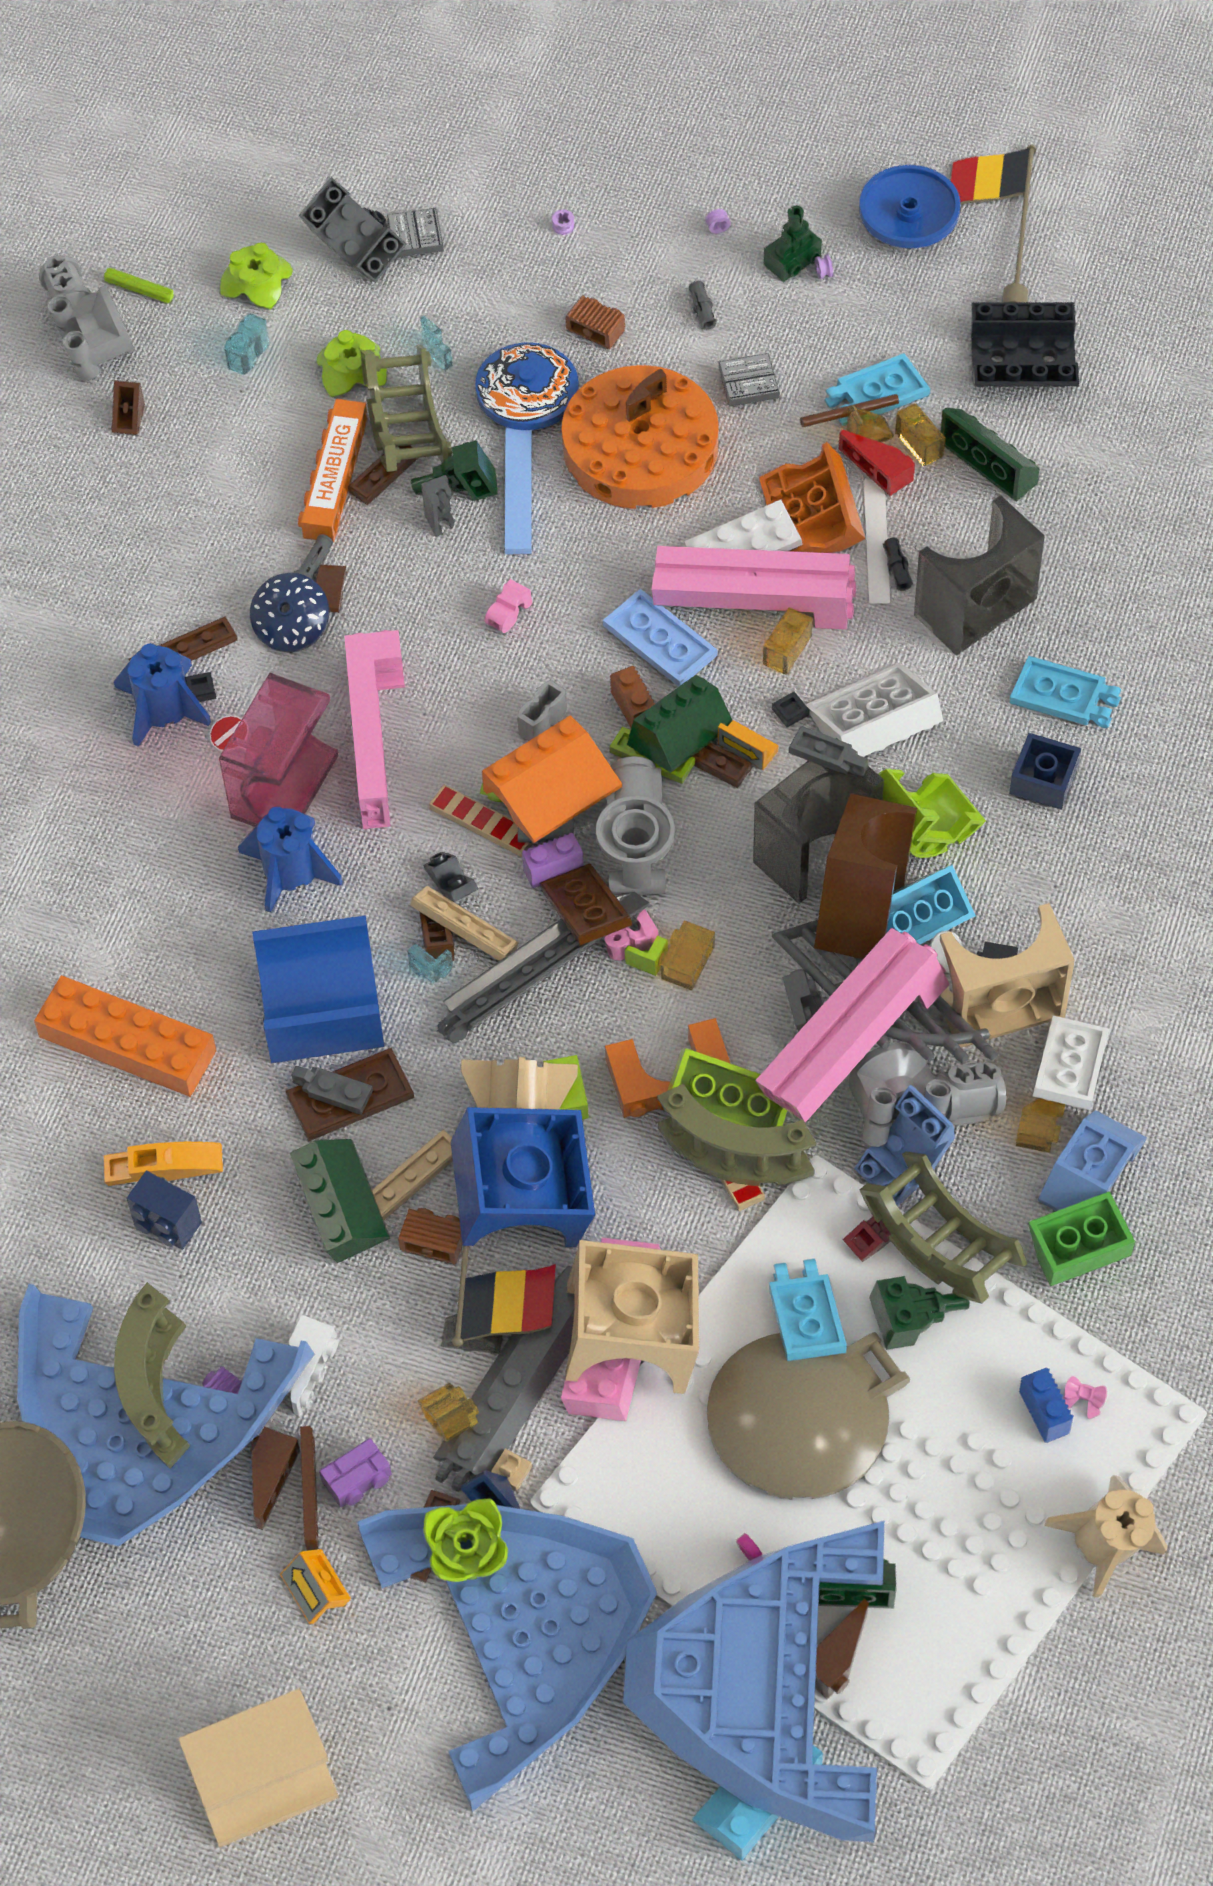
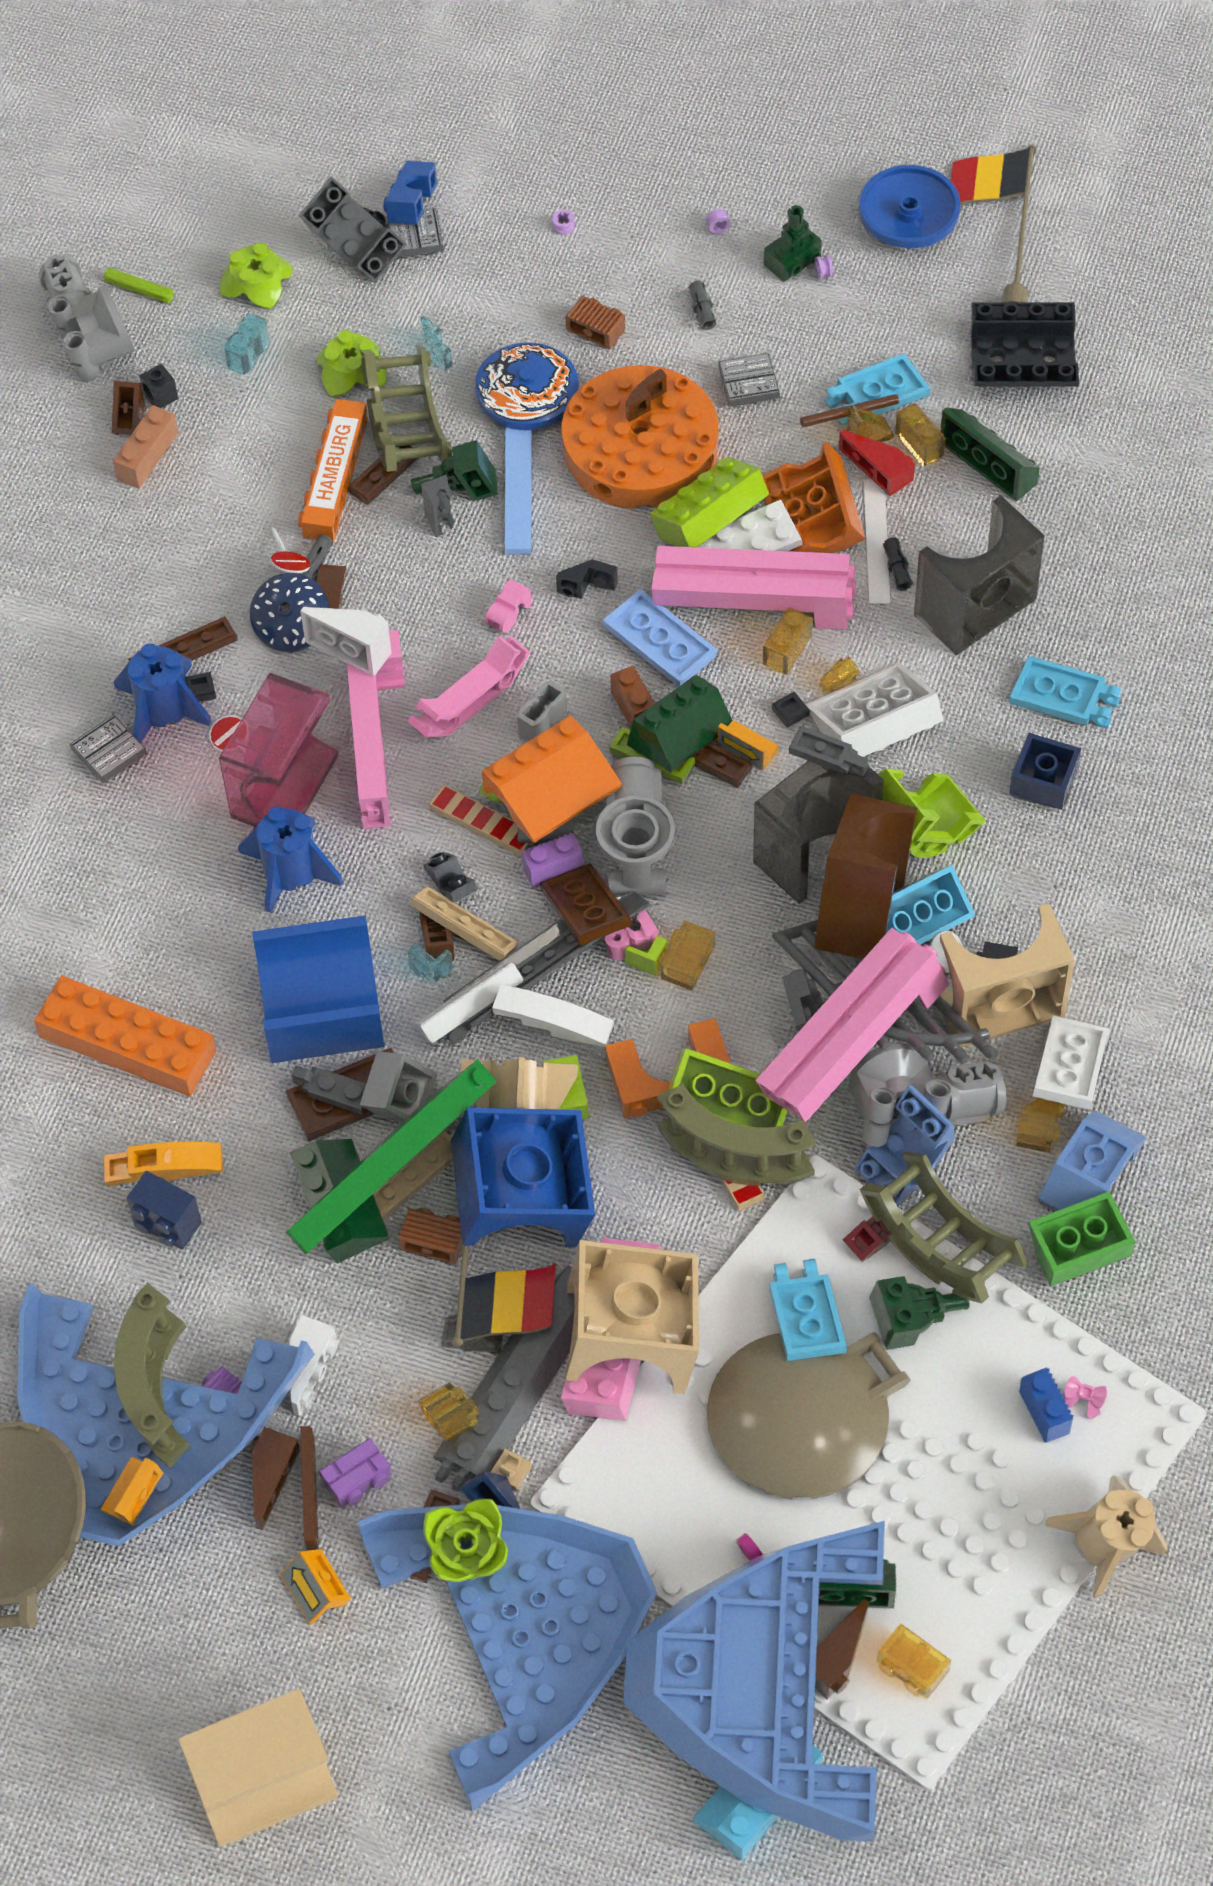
none -> tile [70,714,147,783]
none -> light orange panel [100,1456,163,1526]
none -> nougat brick [113,405,178,489]
none -> black brick [139,363,178,408]
none -> red piece [271,528,310,573]
none -> green slope [286,1059,497,1255]
none -> white slope [301,607,392,676]
none -> light grey slope [360,1051,438,1123]
none -> blue arch [383,160,438,225]
none -> bright pink piece [407,636,531,737]
none -> white slope [414,963,523,1043]
none -> white slope [492,984,614,1047]
none -> black slope [556,559,618,599]
none -> lime brick [650,457,769,547]
none -> clear yellow cone [818,656,860,693]
none -> clear yellow brick [877,1623,951,1699]

